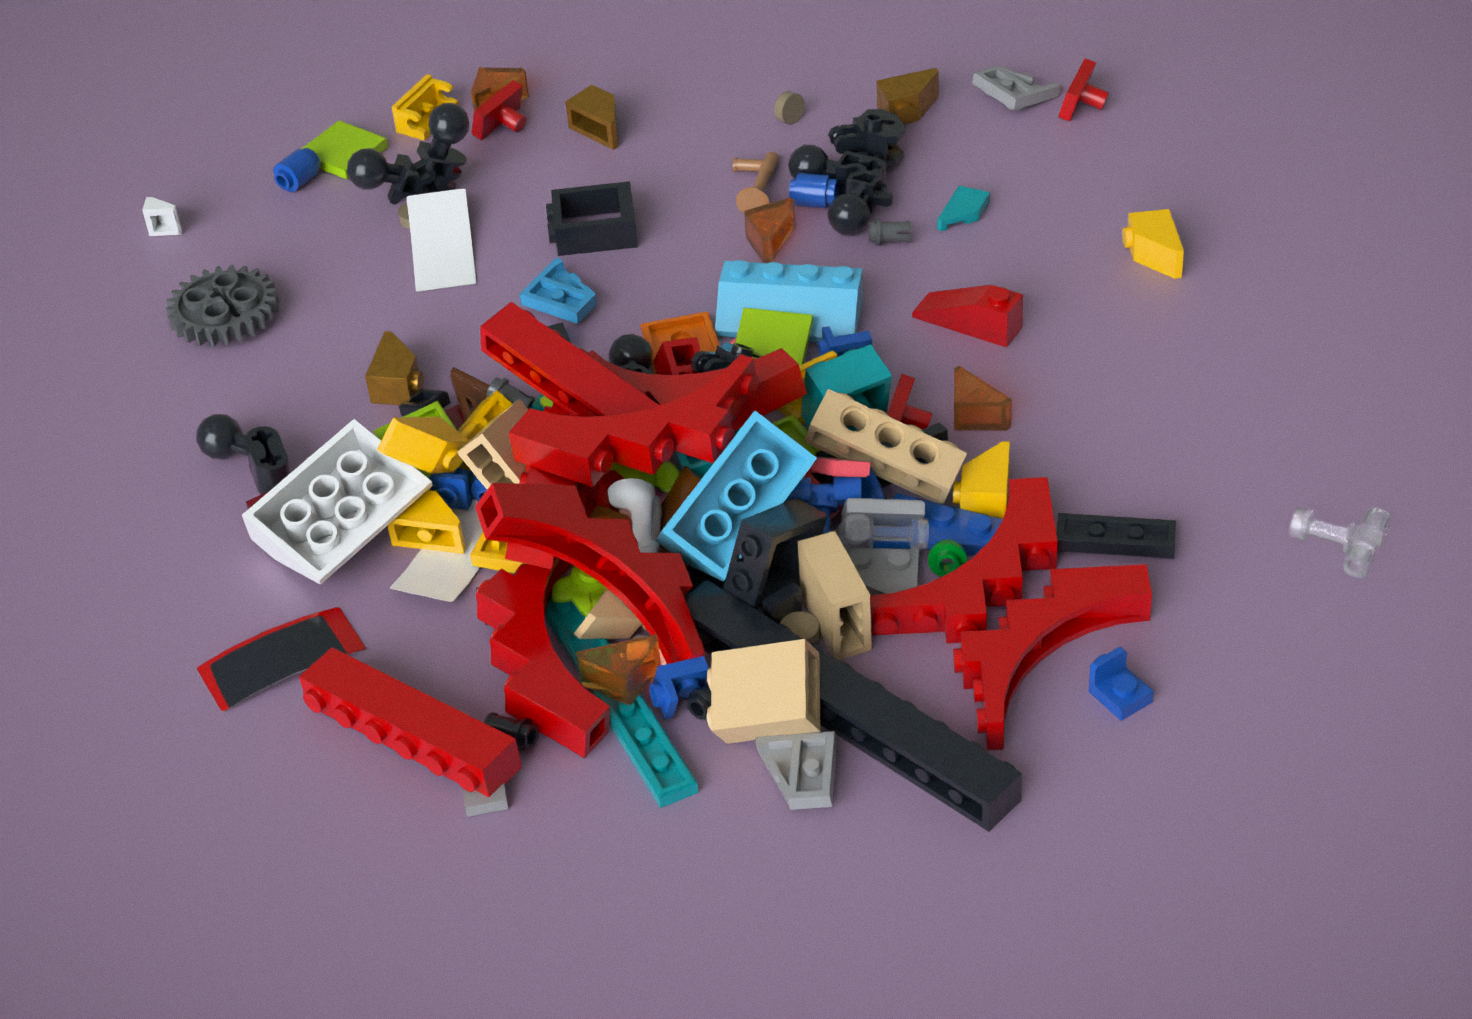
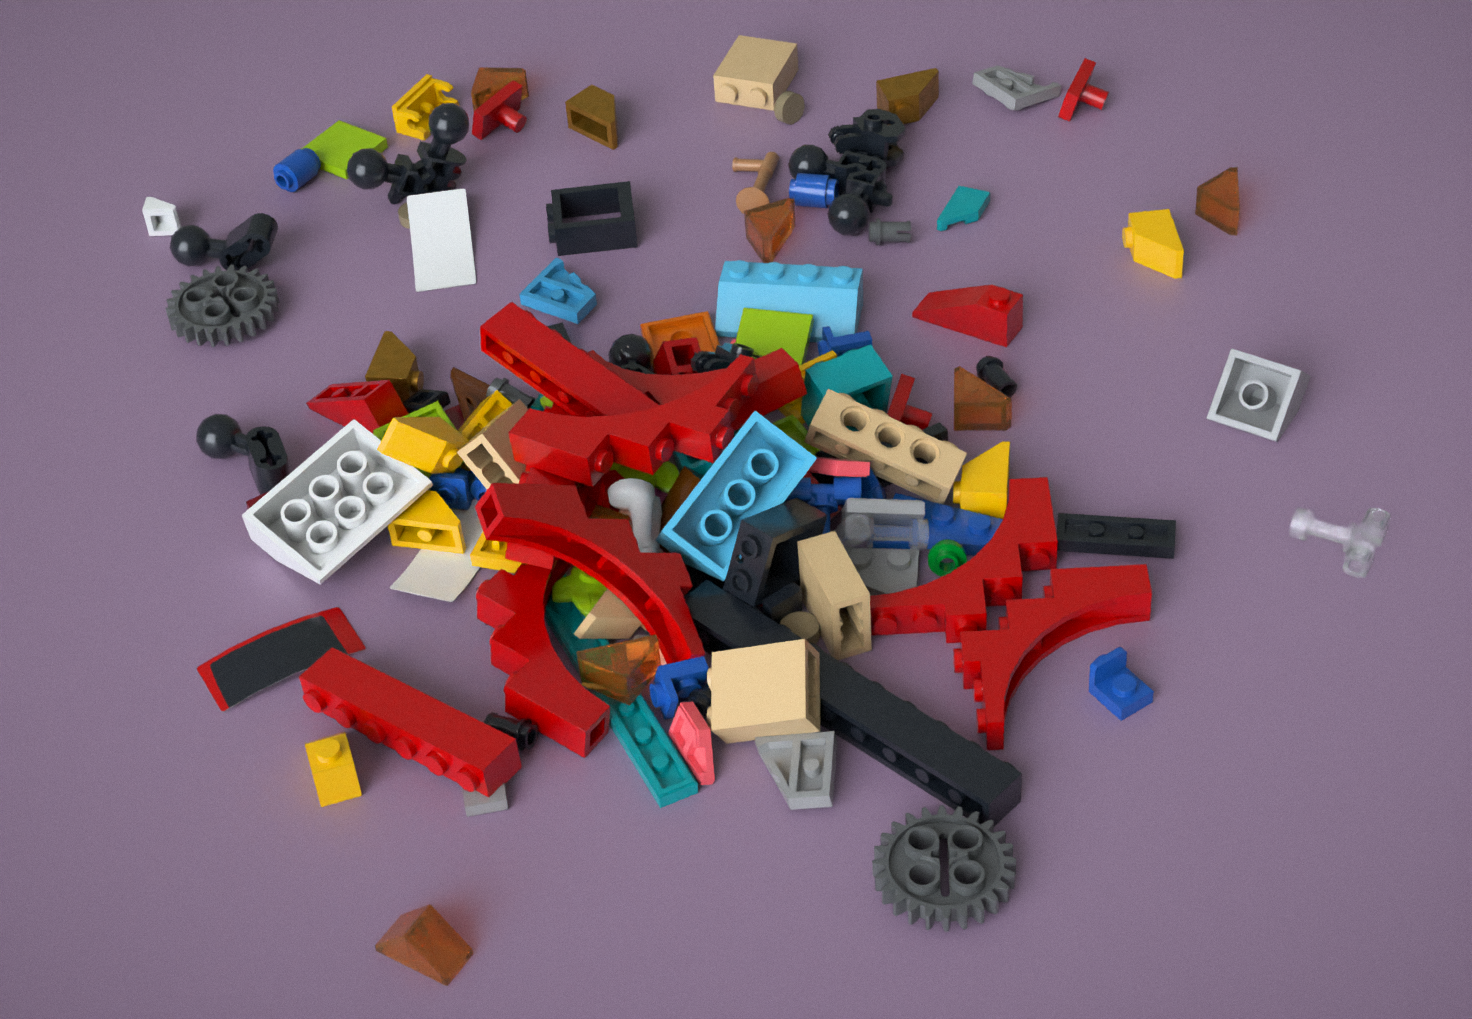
none -> black beam [170,213,278,271]
none -> yellow slope [304,731,362,807]
none -> red slope [306,380,409,434]
none -> clear orange slope [375,904,473,986]
none -> coral tile [668,702,715,785]
none -> tan brick [713,35,799,111]
none -> dark grey gear [872,805,1016,932]
none -> black pin [976,356,1017,400]
none -> clear orange slope [1195,167,1240,235]
none -> light grey slope [1206,348,1311,442]

